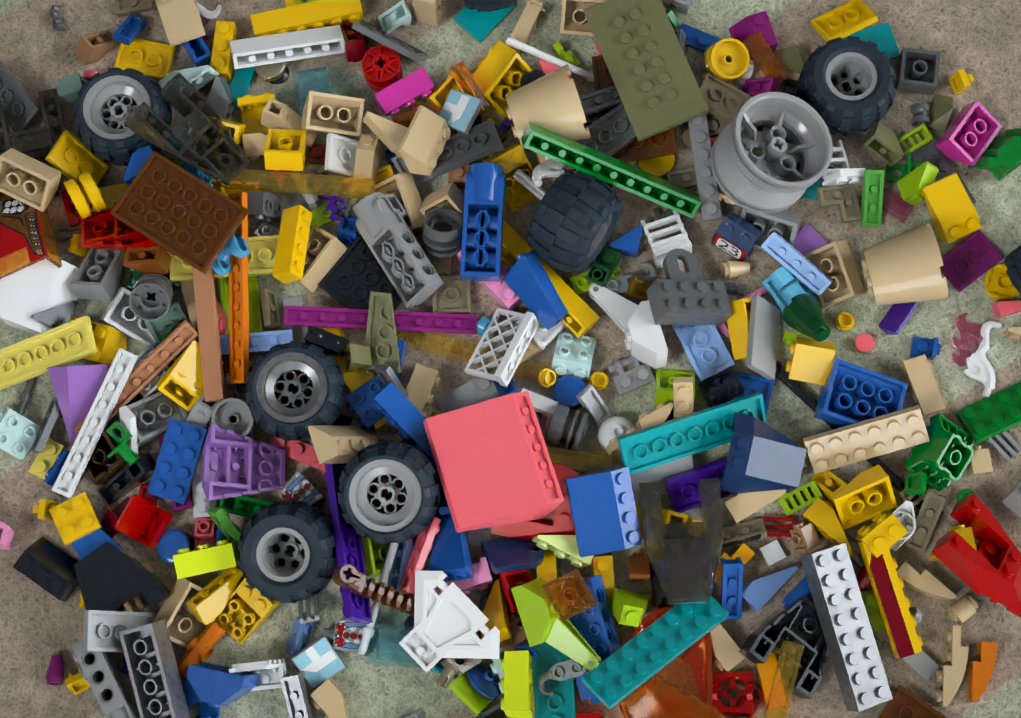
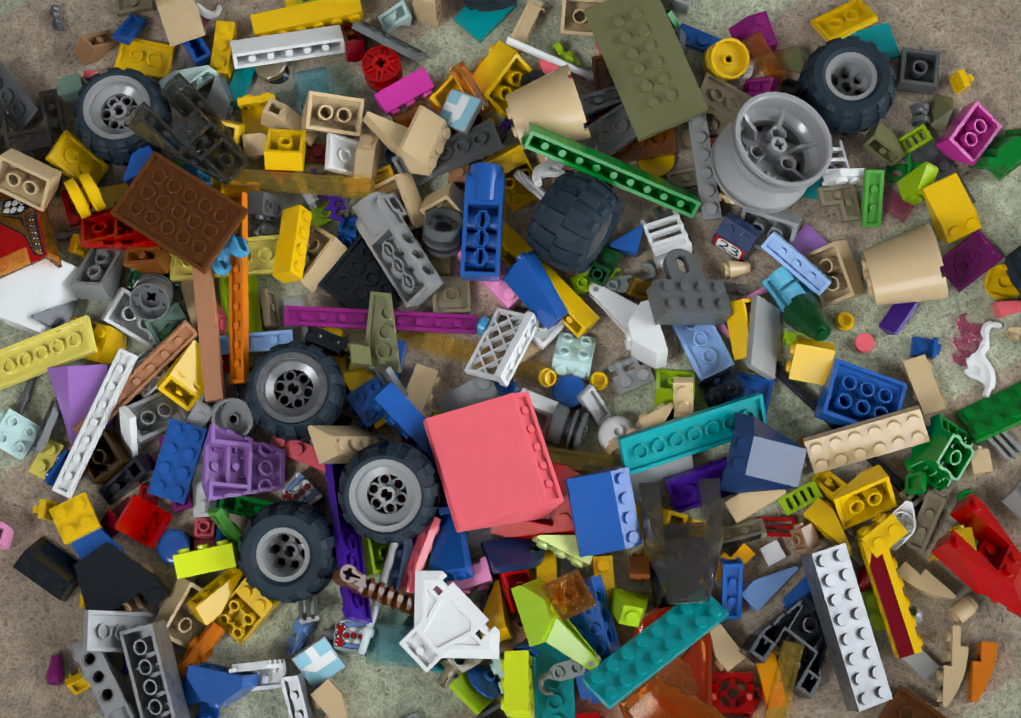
green bracket [106,421,139,466] -> none

